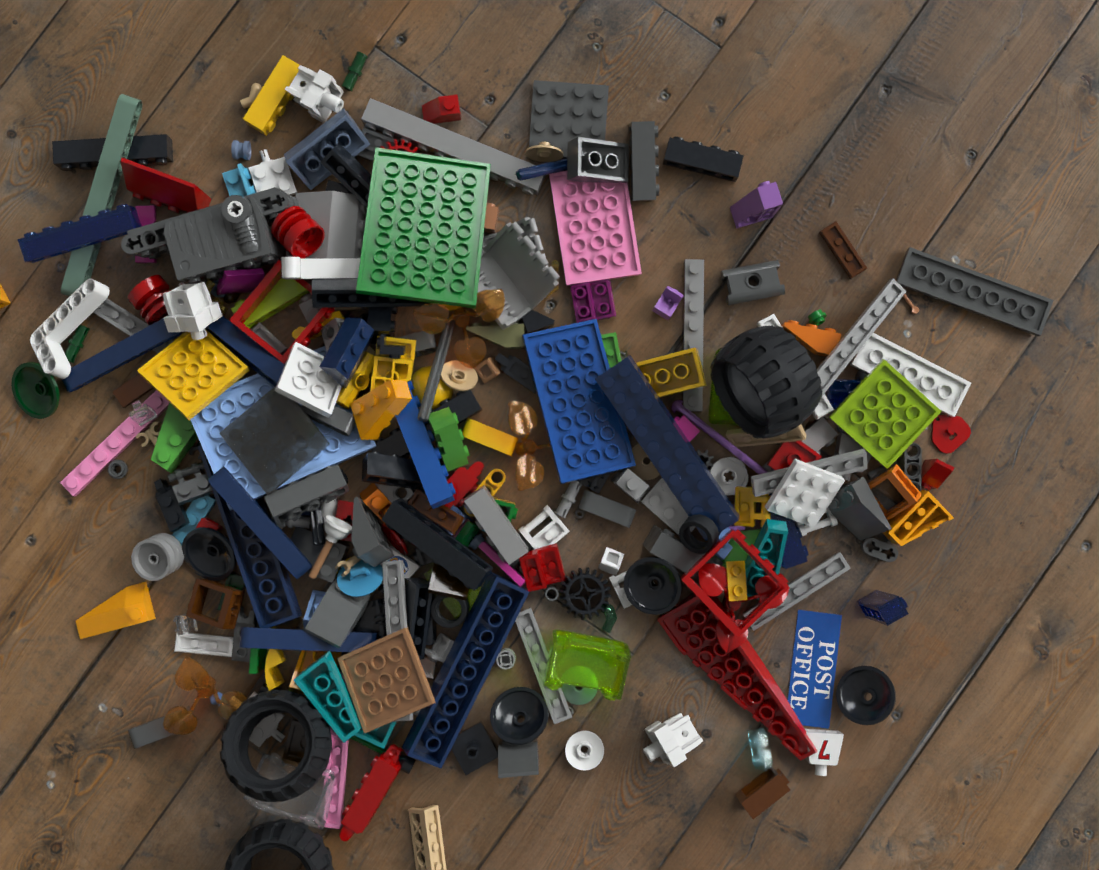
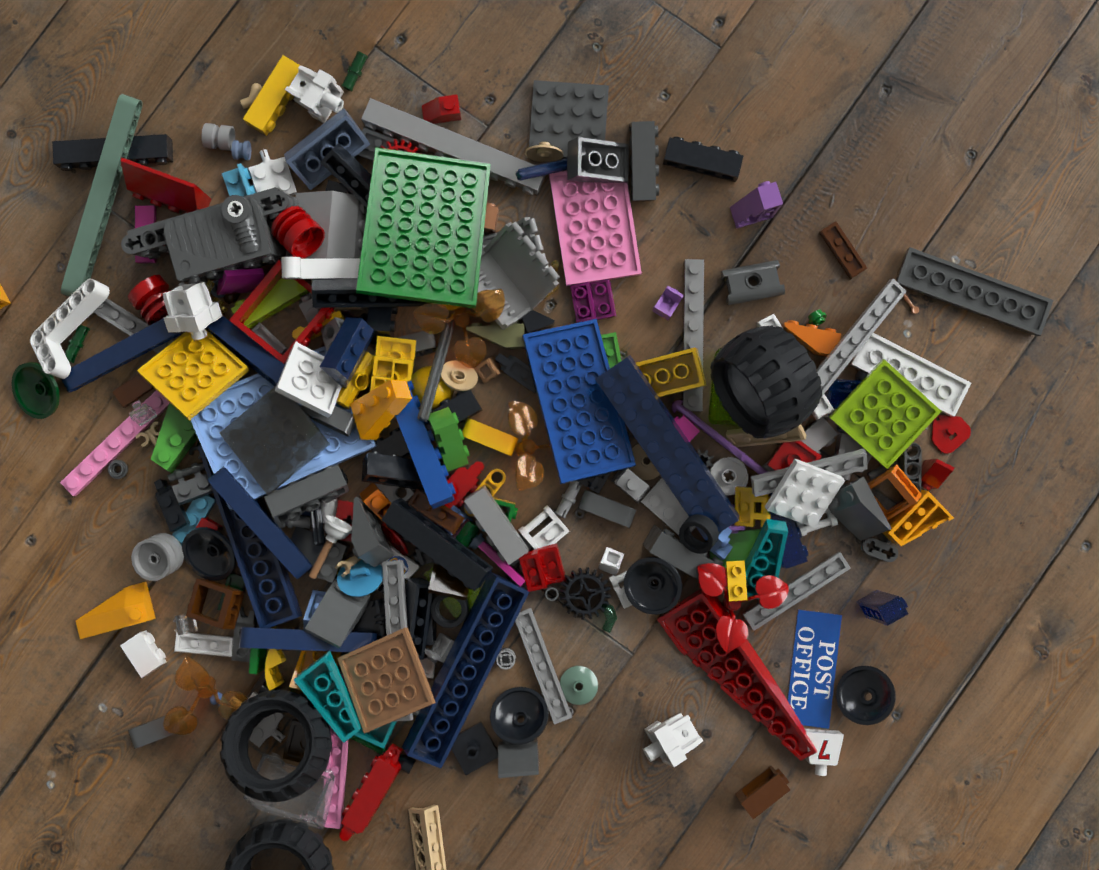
clear blue brick [17,204,142,263] -> none
black bracket [377,333,406,358] -> none
clear neon green windscreen [544,630,631,701] -> none
white dish [565,731,604,770] -> none
red window [680,529,790,638] -> none
clear light blue hinge [747,728,773,771] -> none
none -> white brick [120,630,167,678]
none -> light grey wheel [202,123,235,151]

